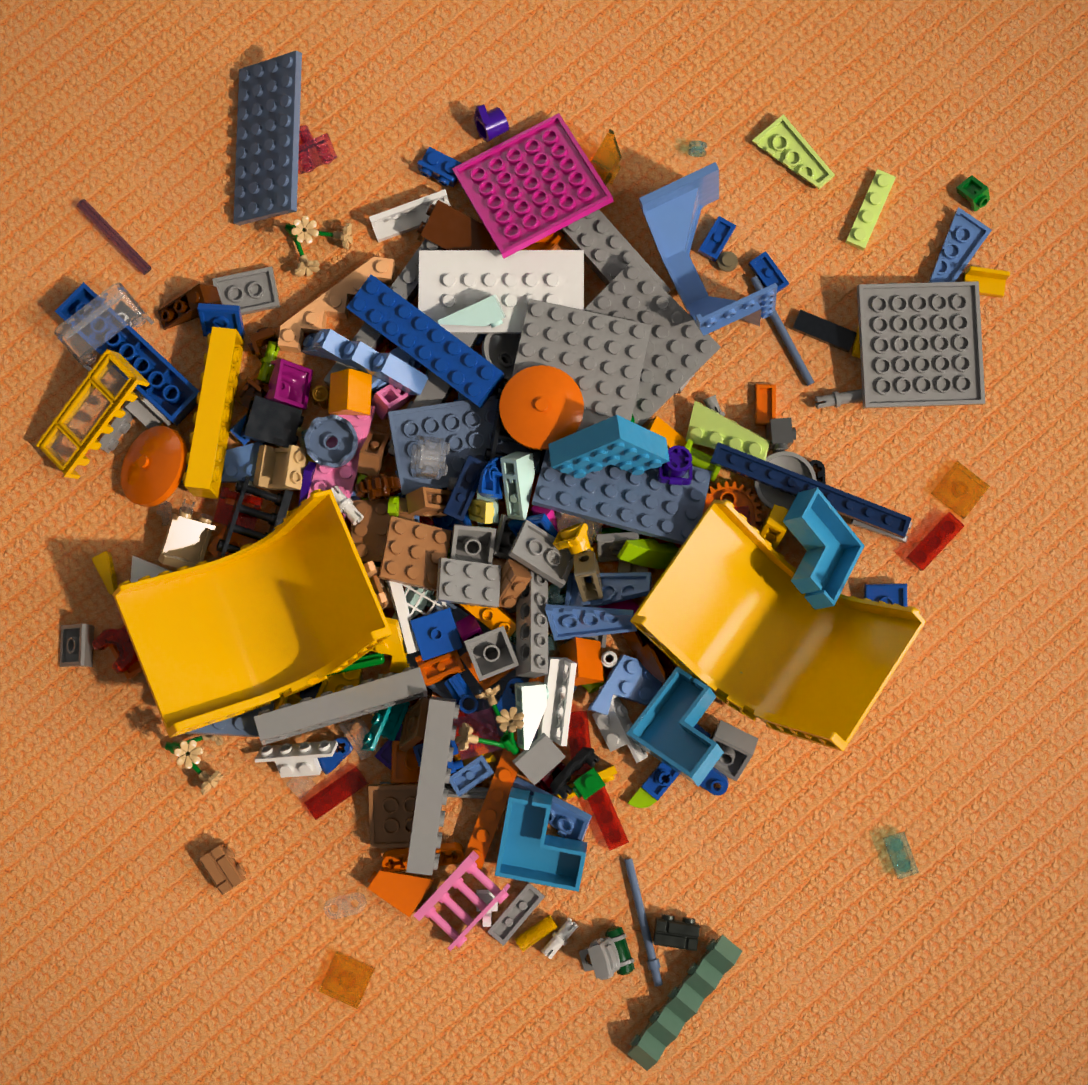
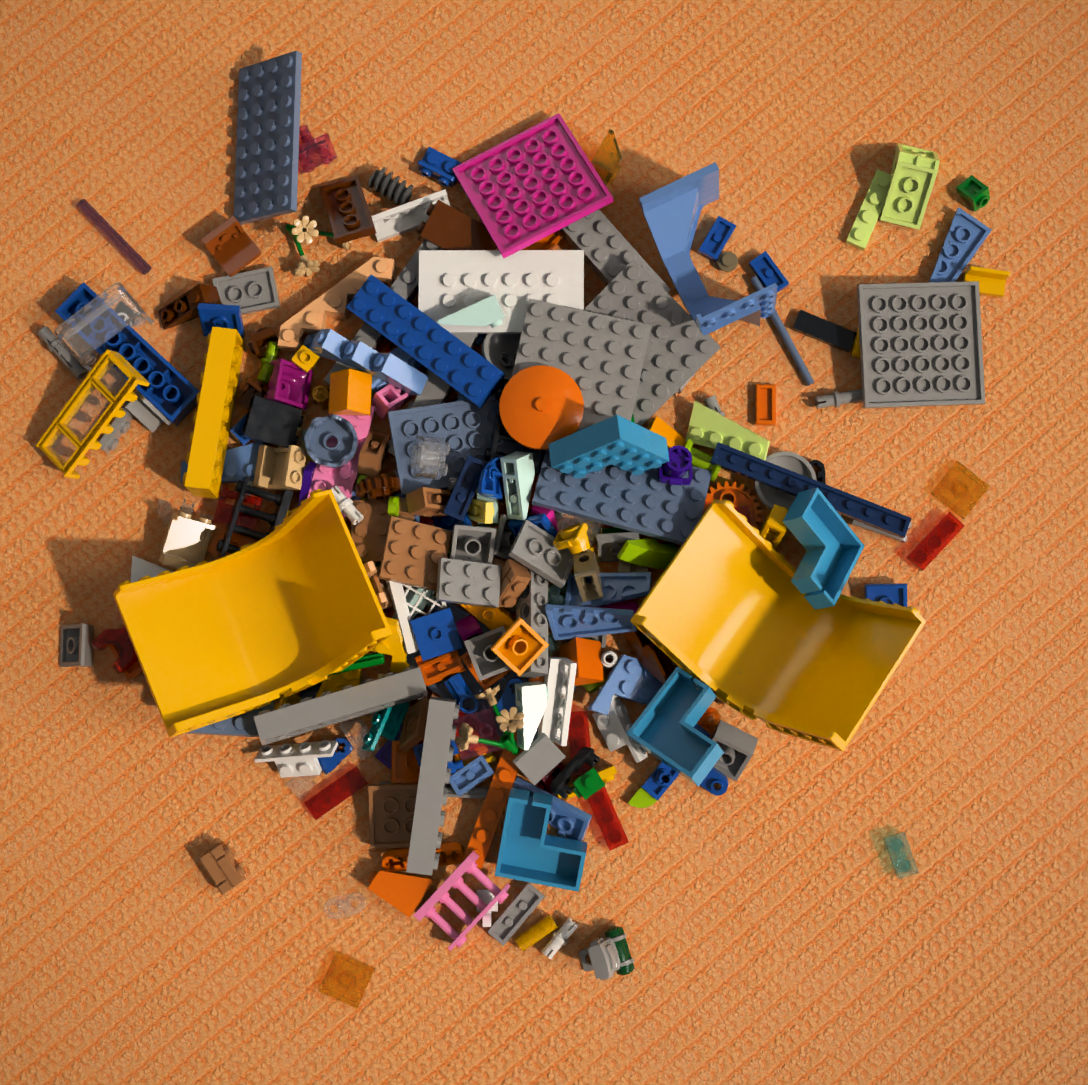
yellow slope [92,551,118,595] -> none
orange dish [121,426,187,507] -> none
tan plant [165,734,224,795] -> none
dark purple piece [474,104,509,142] -> none
sand blue bar [624,858,663,987] -> none
sand green brick [627,935,742,1071] -> none
pearl dark grey brick [653,914,700,951] -> none
clear light blue bush [688,141,707,157] -> none
yellowish green wing [752,114,835,190] -> none
dark grey brick [765,418,796,453] -> none
none -> light grey pin [37,326,87,380]
none -> dark orange bracket [201,215,261,277]
none -> yellow bracket [291,345,320,373]
none -> reddish brown plate [319,176,376,245]
none -> dark grey piece [368,167,413,205]
none -> light orange slope [490,617,549,676]
none -> clear orange plate [700,707,720,729]
none -> yellowish green bracket [880,143,940,230]

